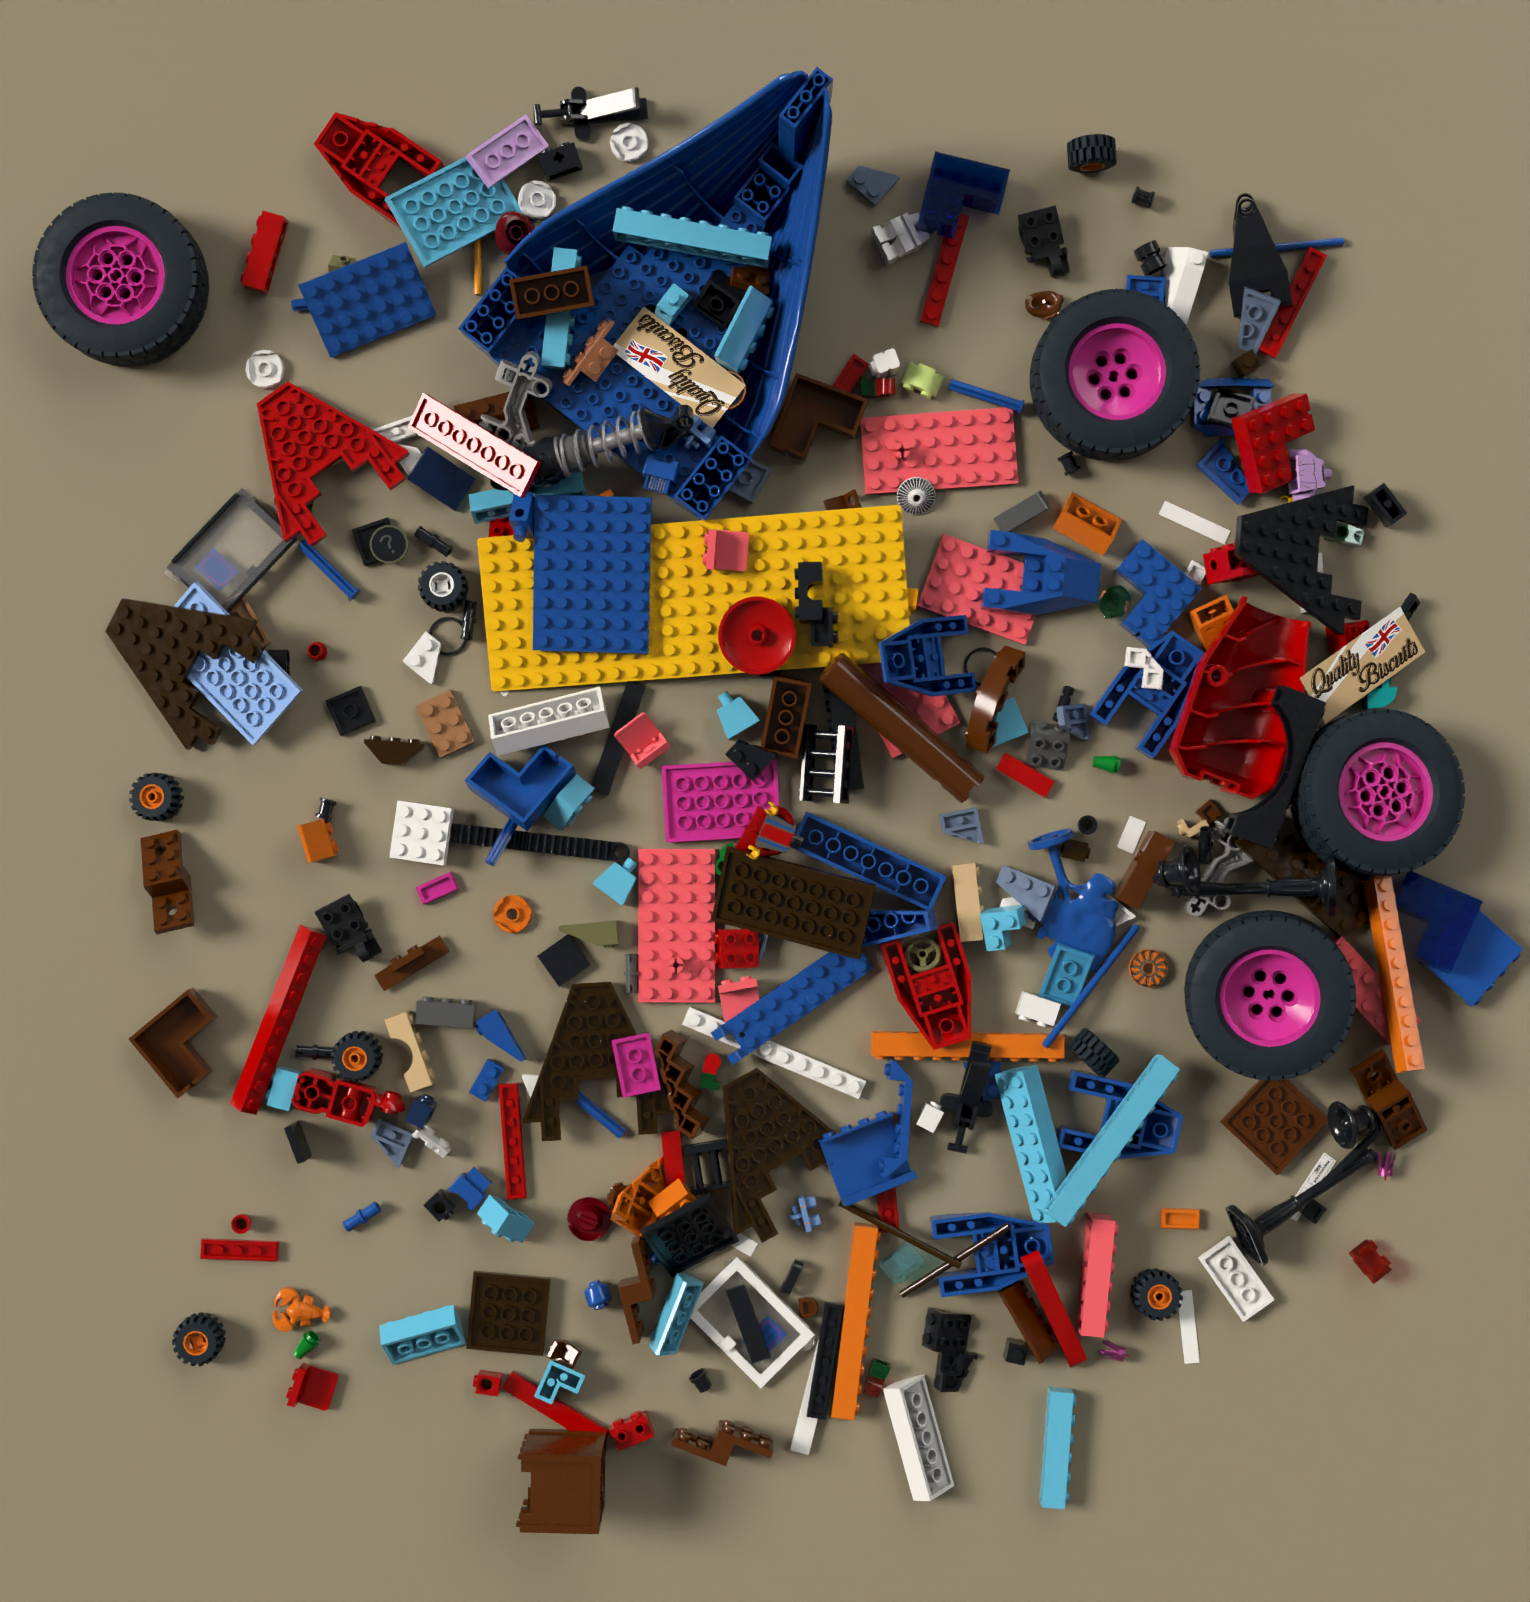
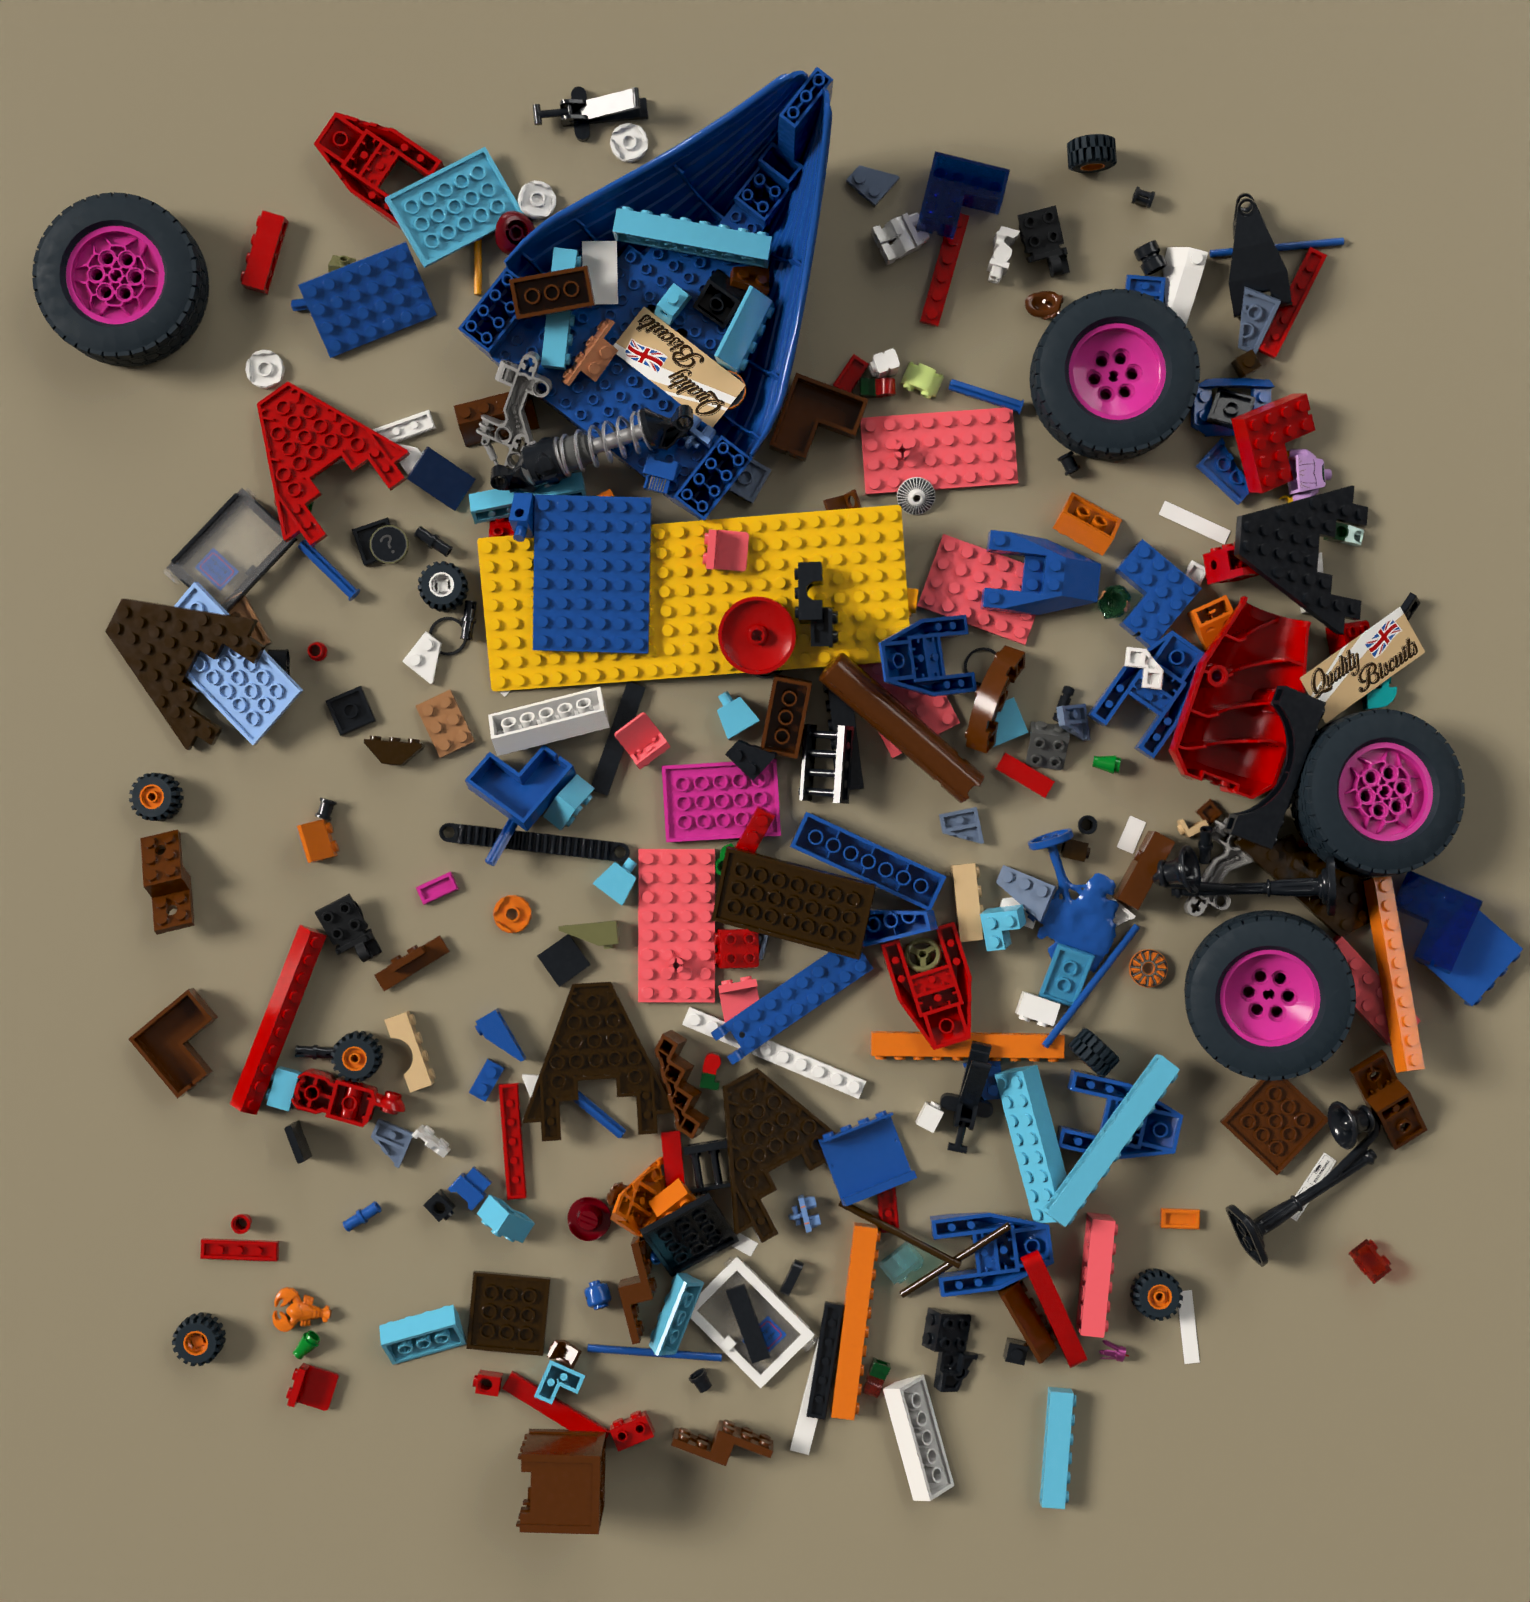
white plate [389,801,454,866] -> none
dark blue brick [405,1094,437,1129] -> none
plate [407,393,541,498] -> none
dark grey brick [415,996,477,1028] -> none
lavender plate [465,114,549,189] -> none
black brick [538,142,583,182] -> none
dark pink plate [611,1032,661,1098] -> none
dark grey pin [624,954,639,993] -> none
torso [746,801,804,859] -> none
reddish brown tile [798,1297,818,1318] -> none
blue slope [878,1060,913,1177] -> none
dark grey beam [994,491,1051,532] -> none
white plate [1198,1236,1274,1322] -> none
black tile [1299,1199,1327,1224] -> none
black brick [1363,483,1407,528] -> none
flat silver piece [1376,1151,1397,1181] -> none
none -> white sticker [582,241,618,305]
none -> blue piece [587,1344,722,1361]
none -> white hips [986,226,1020,284]

